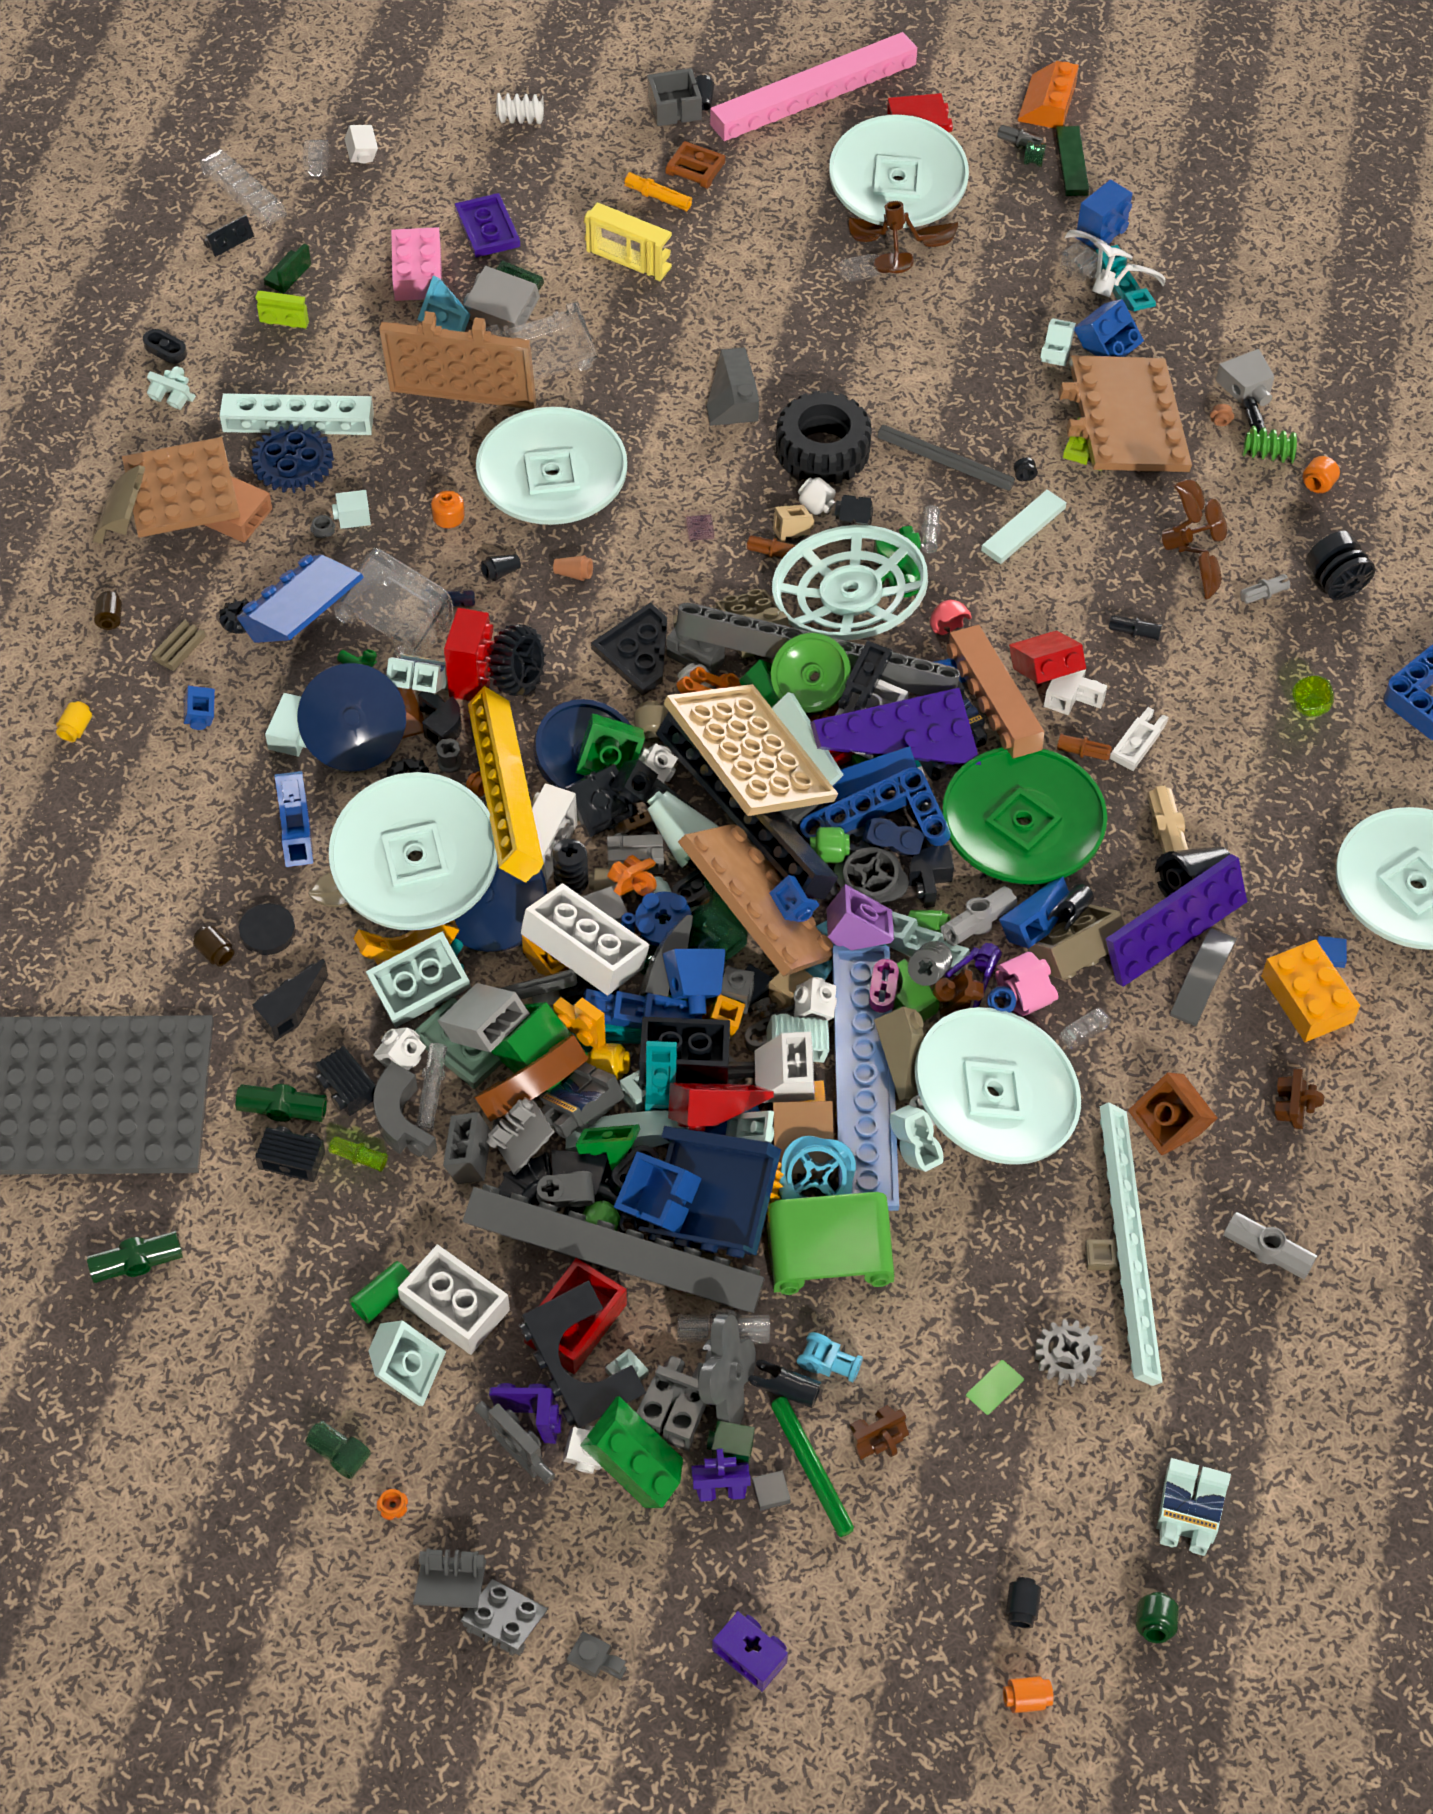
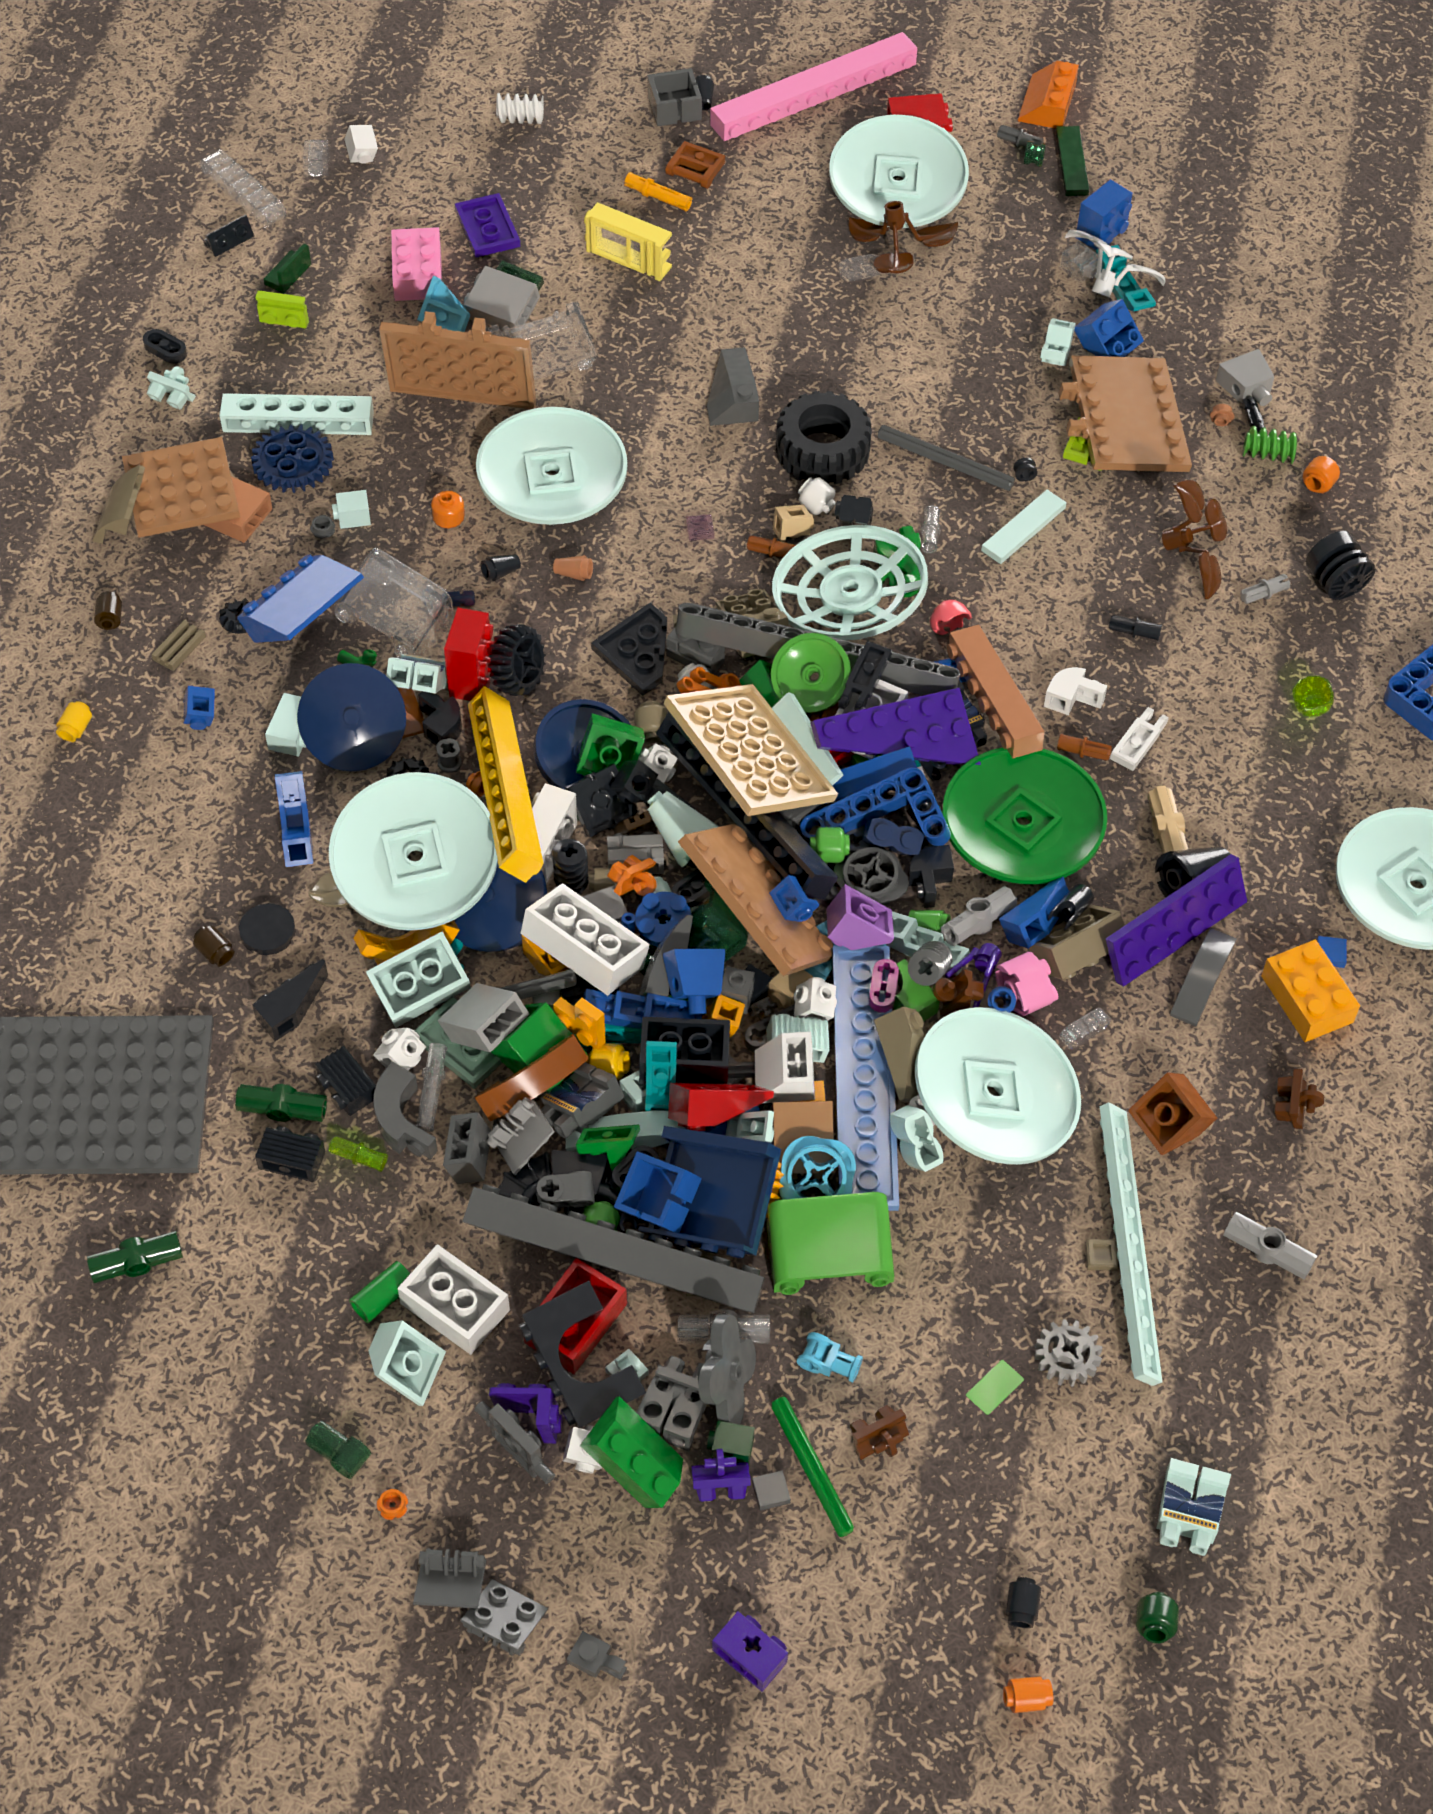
black piece [748,1360,822,1408] -> none
red brick [1009,630,1086,684] -> none

